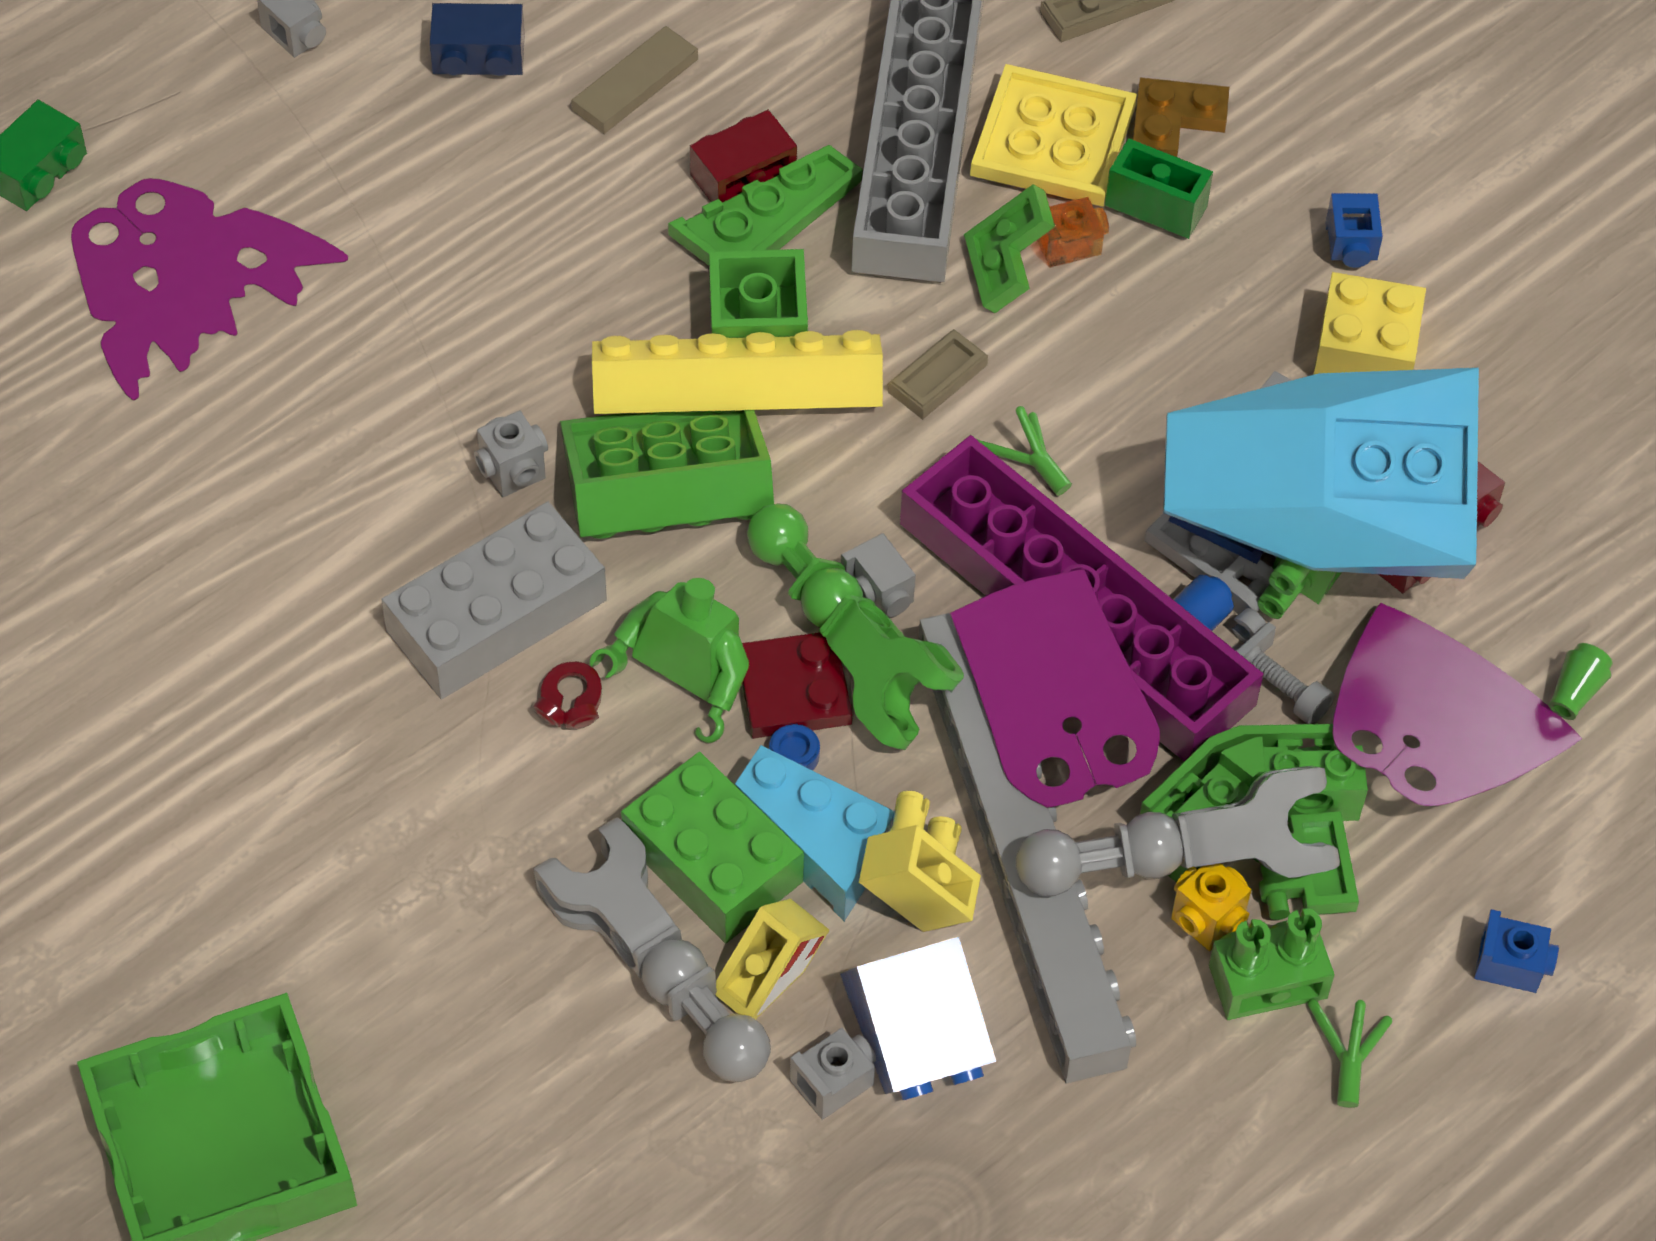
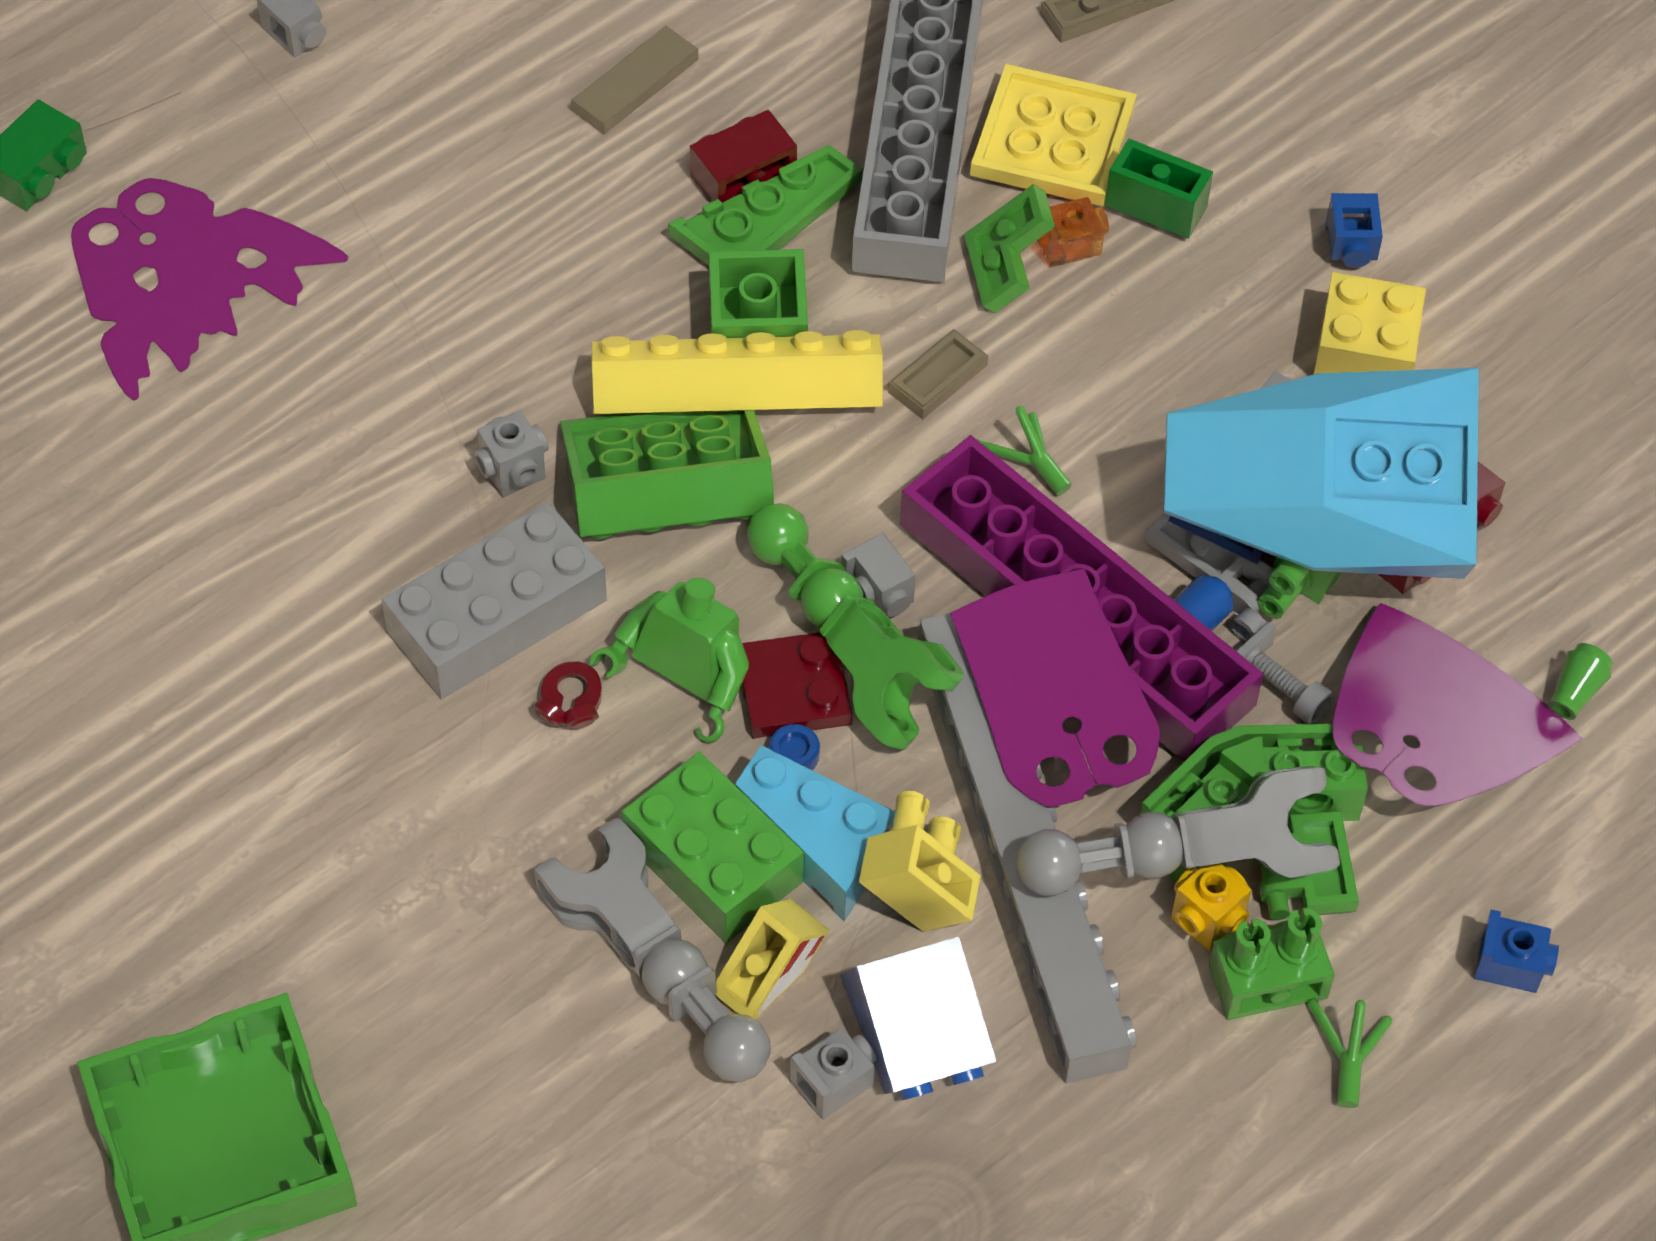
dark blue brick [430,3,525,76] -> none
pearl gold plate [1133,77,1230,157] -> none

